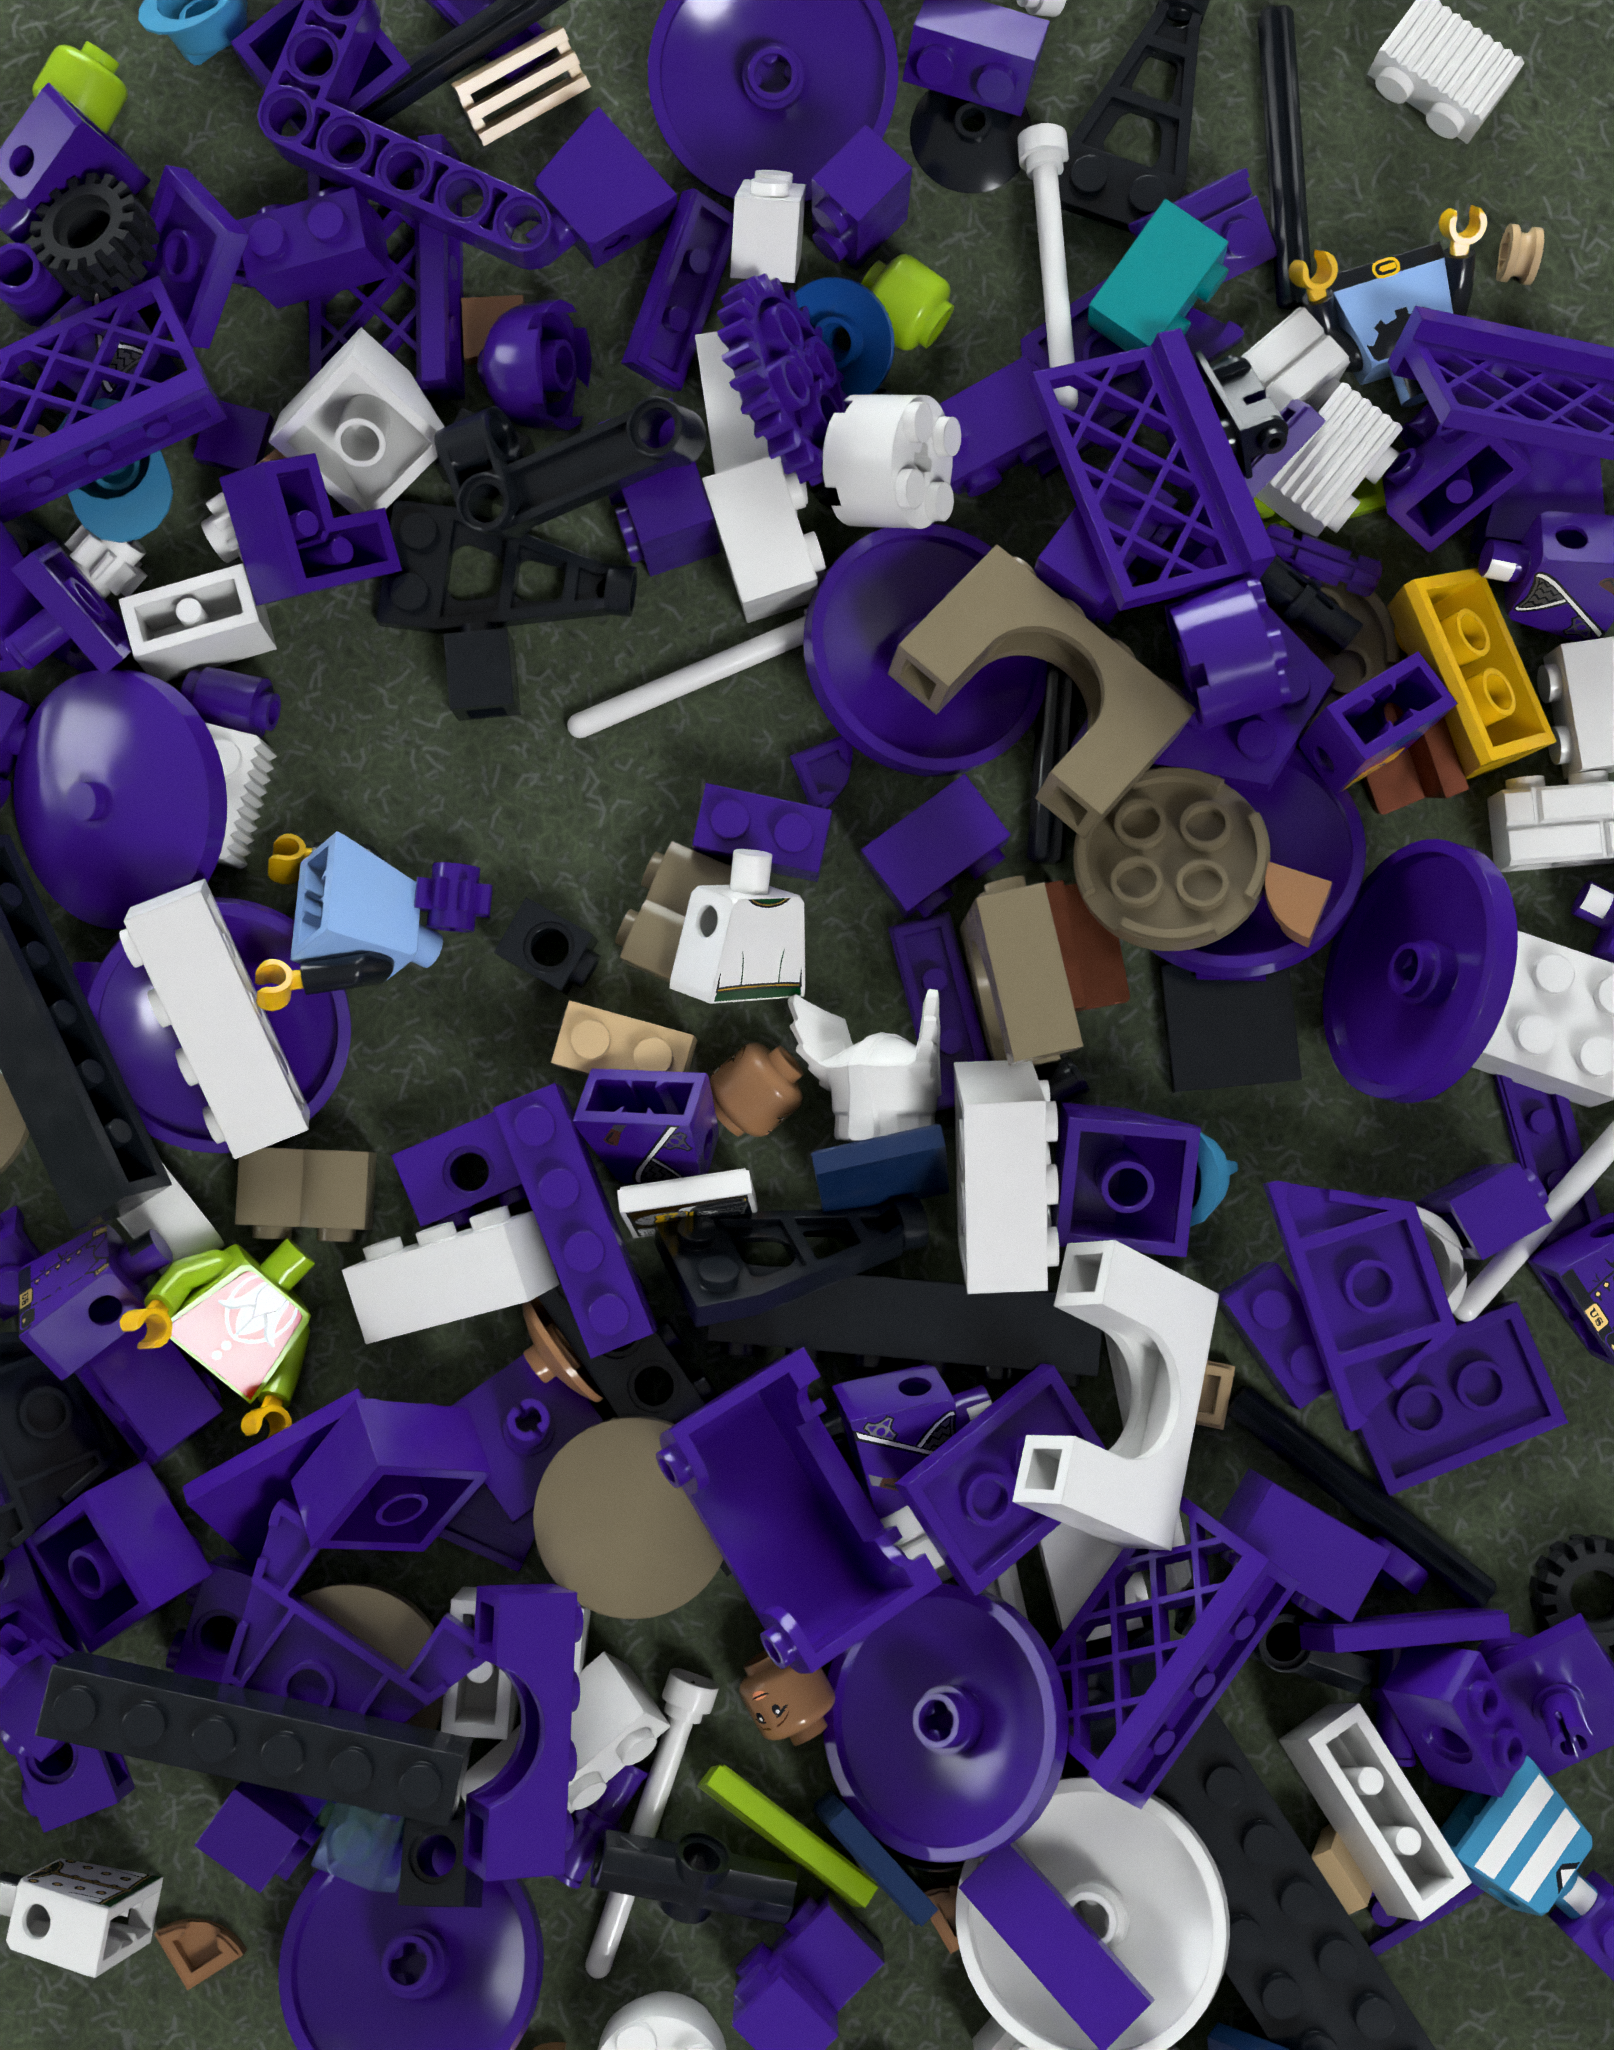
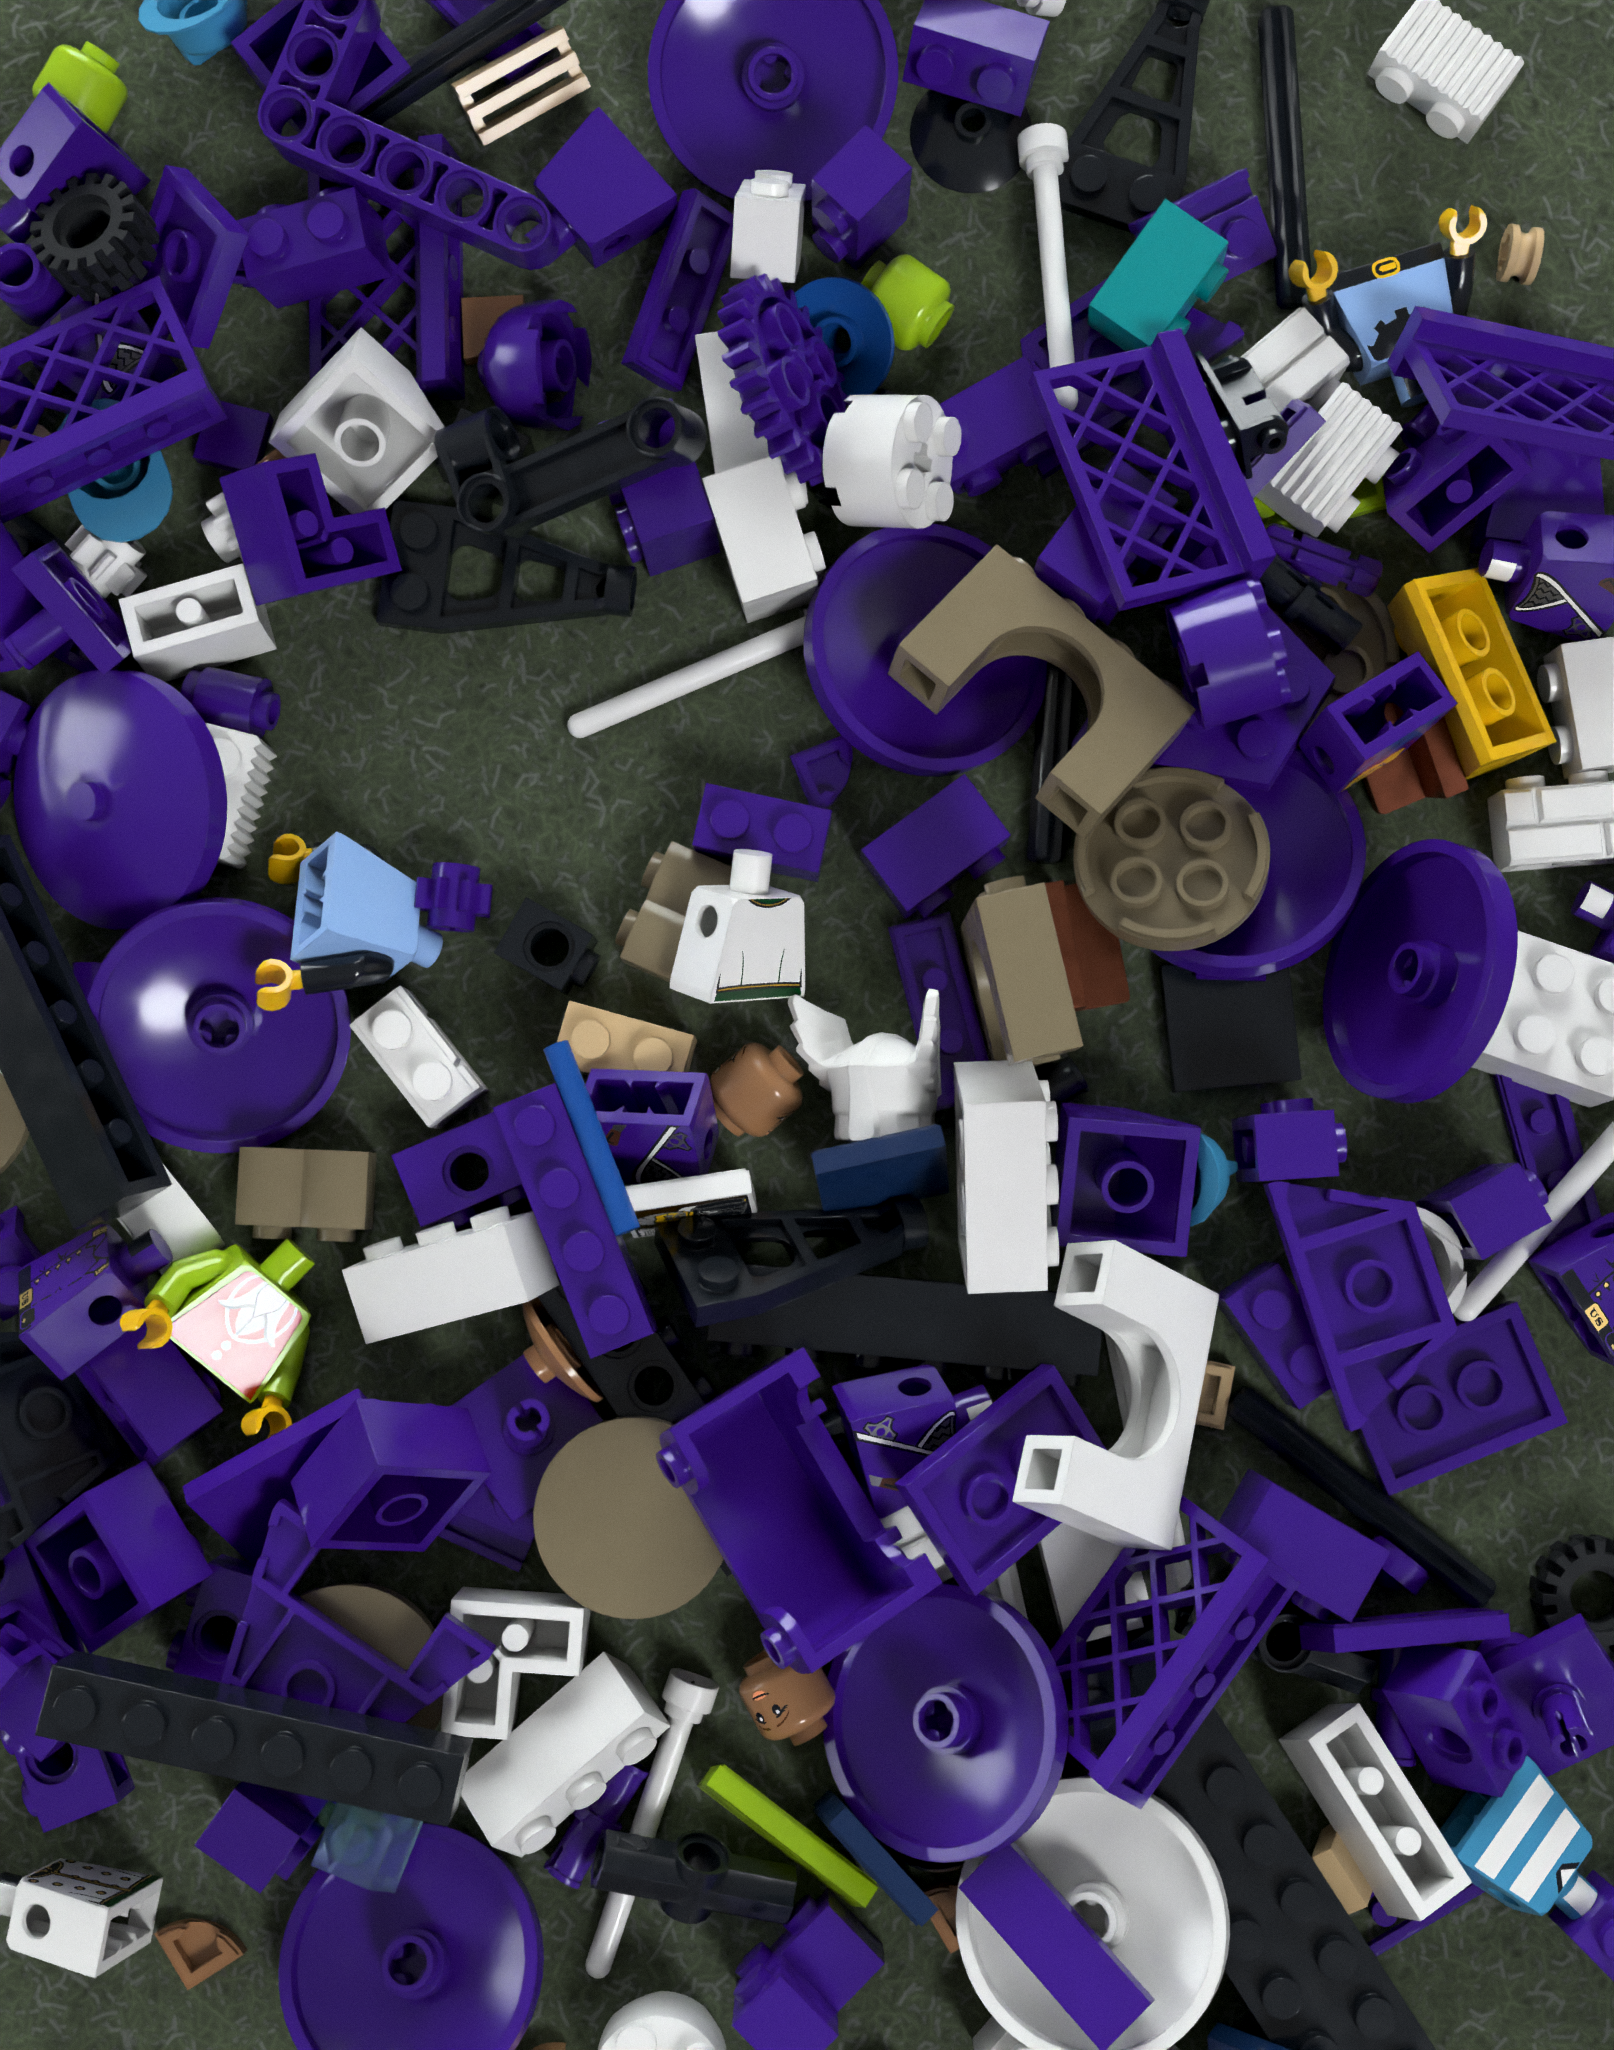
white brick [119,878,310,1159] -> none
black brick [398,1807,483,1908] -> none
black brick [443,621,521,721] -> none
dark purple arch [463,1583,584,1882] -> none
medium nougat tile [1264,862,1332,948] -> none
none -> white brick [349,985,489,1129]
none -> blue bar [543,1040,641,1237]
none -> dark purple brick [1231,1098,1347,1182]

